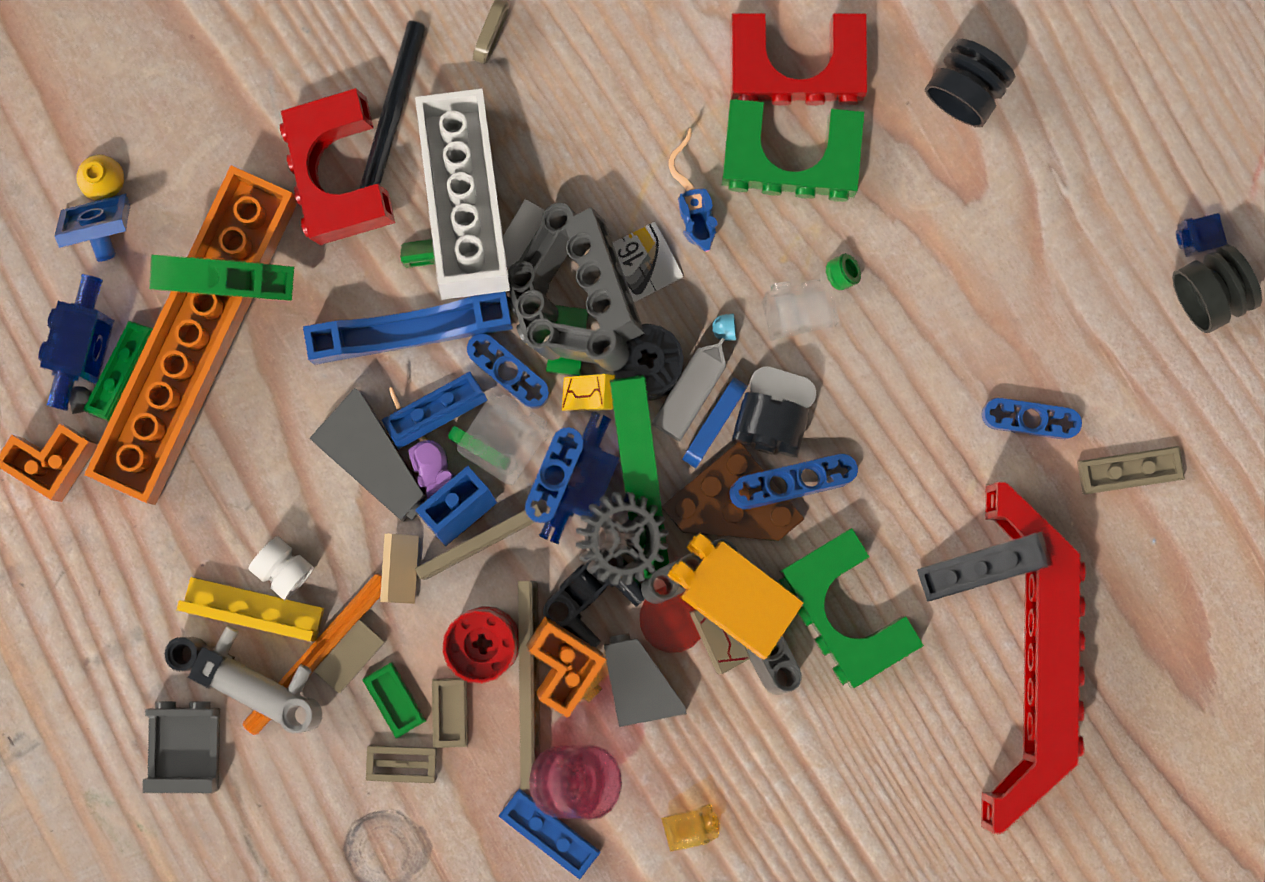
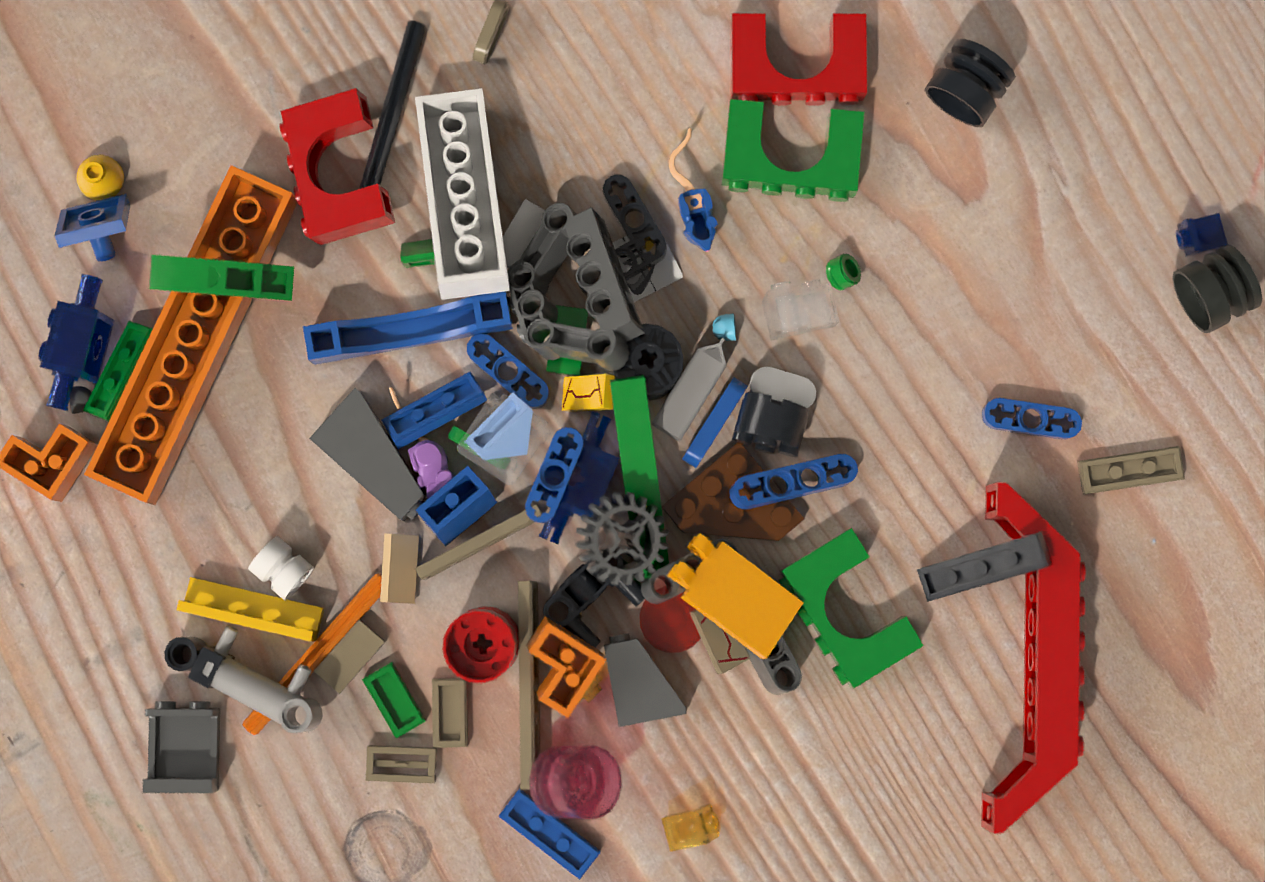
none -> light blue slope [465,393,533,460]
none -> black beam [579,174,667,296]

